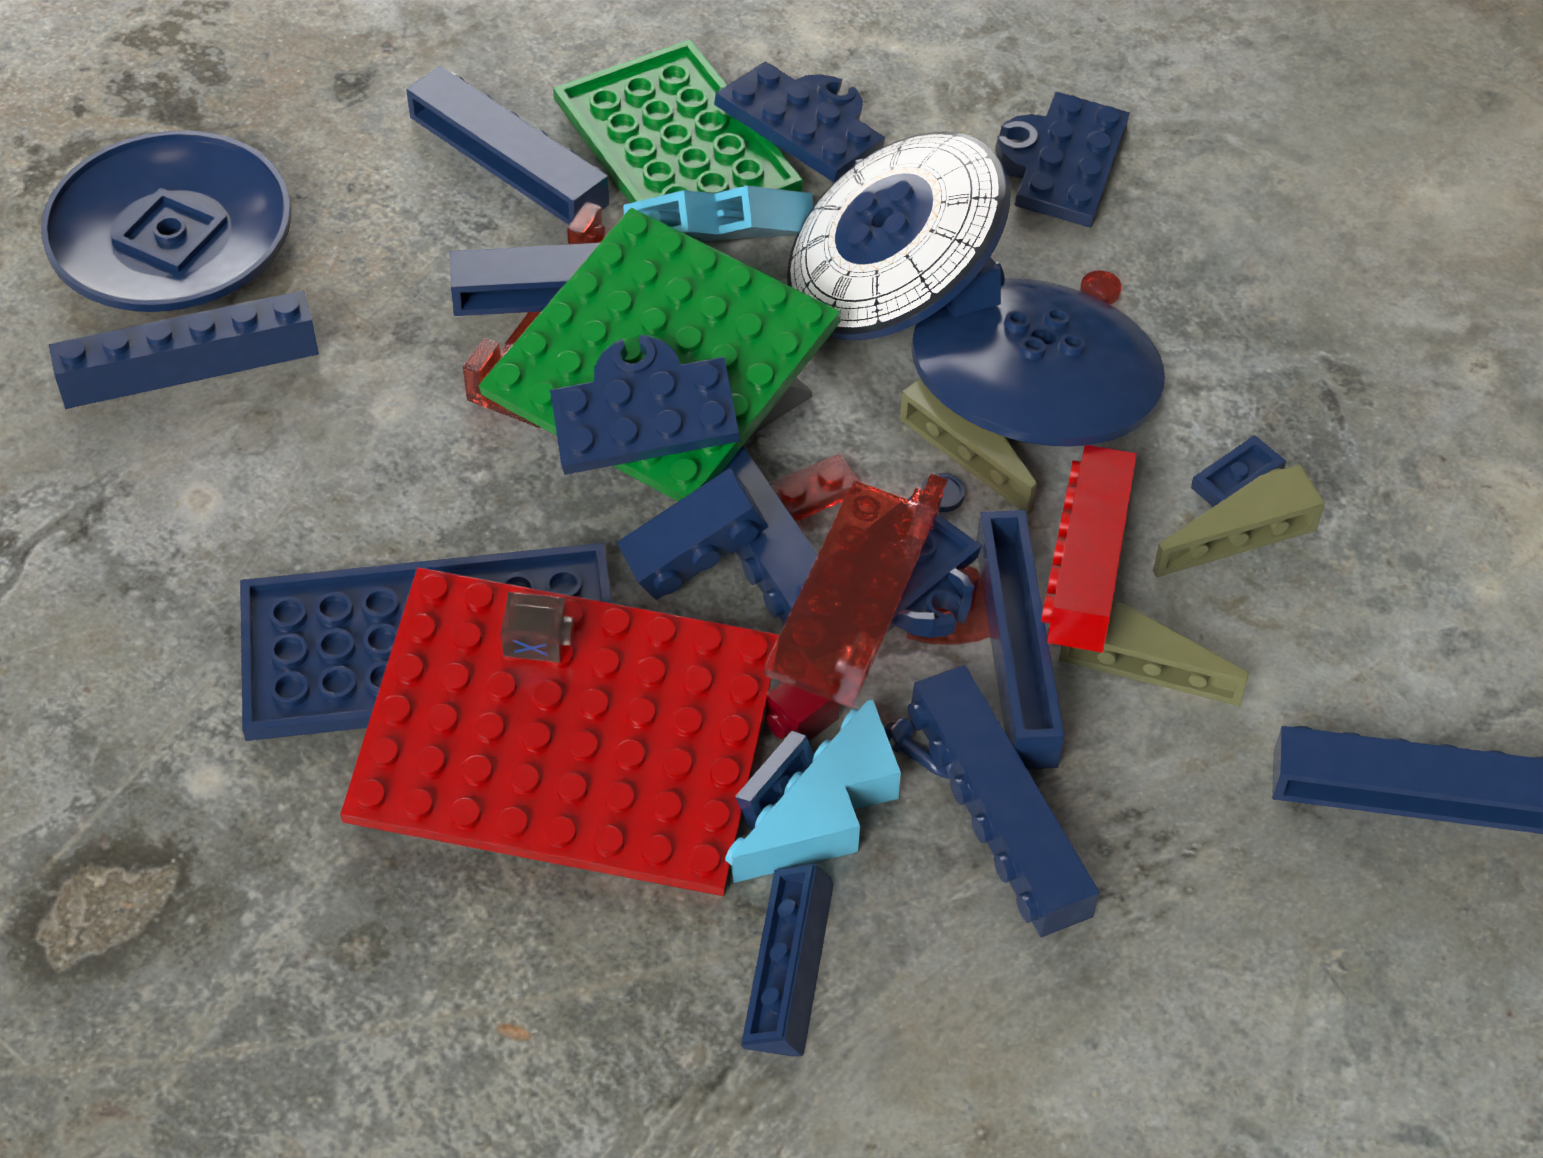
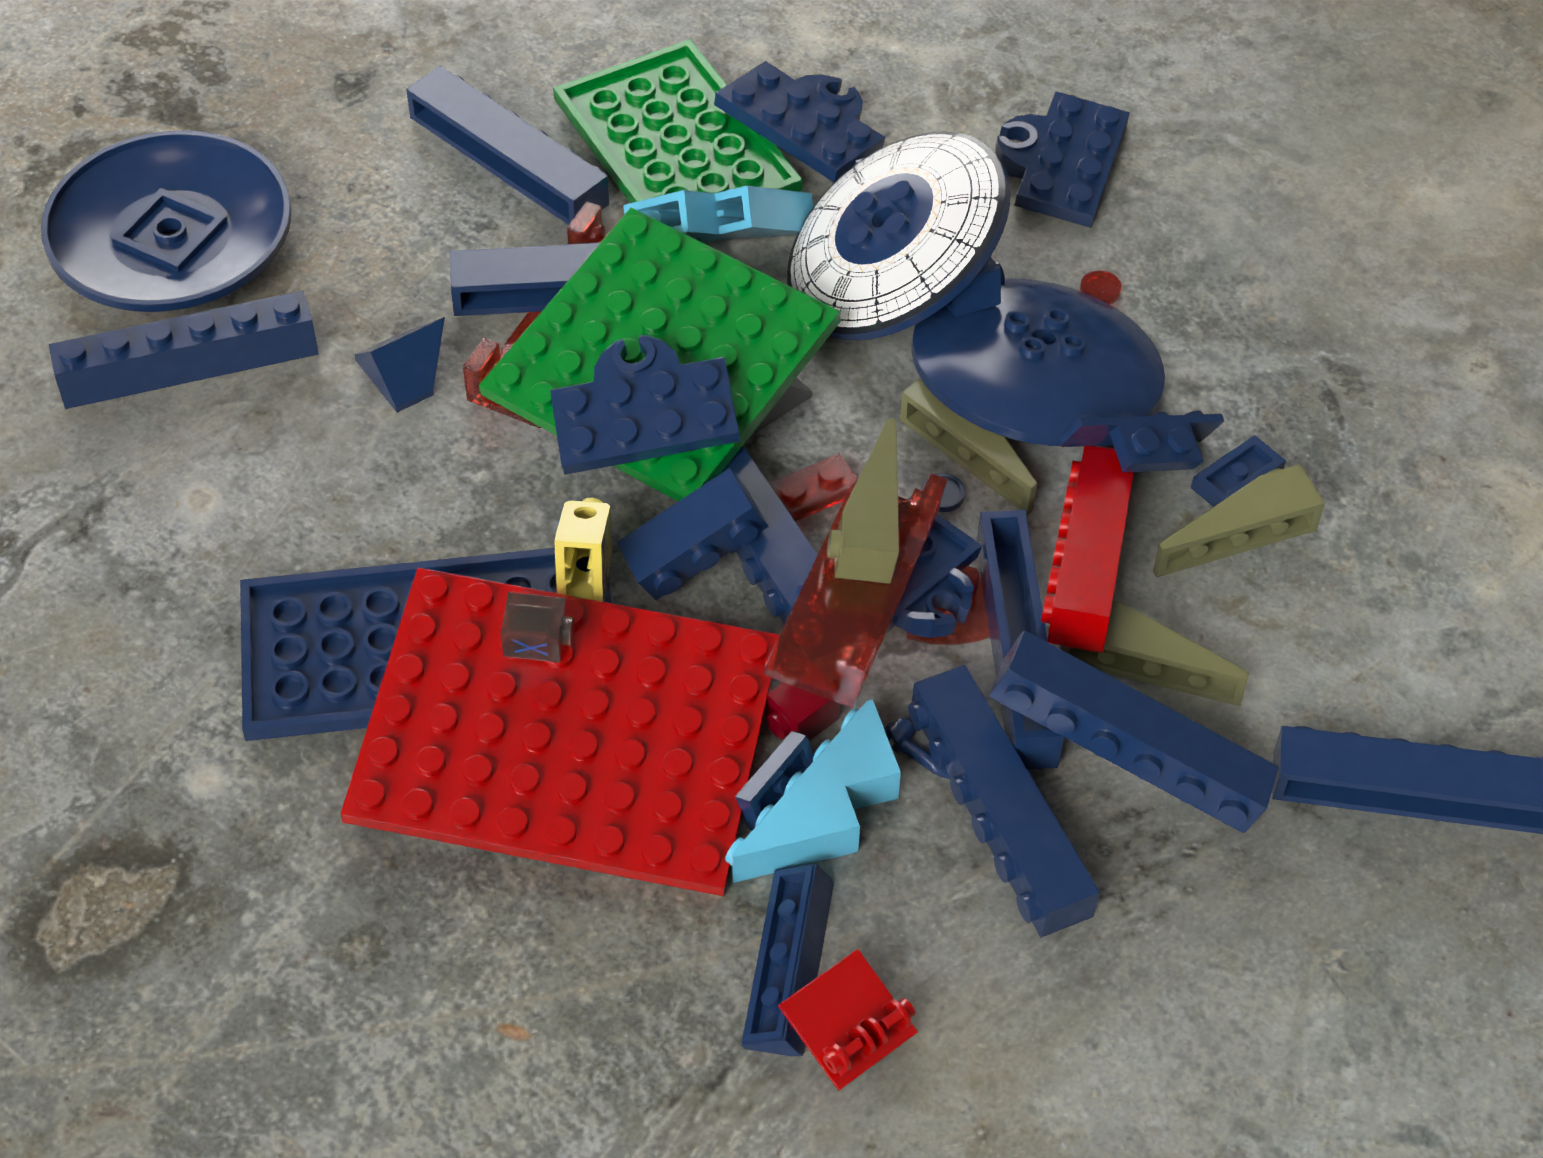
none -> dark blue slope [354,317,445,413]
none -> light yellow torso [554,498,612,602]
none -> red hinge [778,949,918,1091]
none -> olive slope [827,418,899,584]
none -> dark blue brick [989,630,1279,833]
none -> dark blue bracket [1059,411,1224,472]

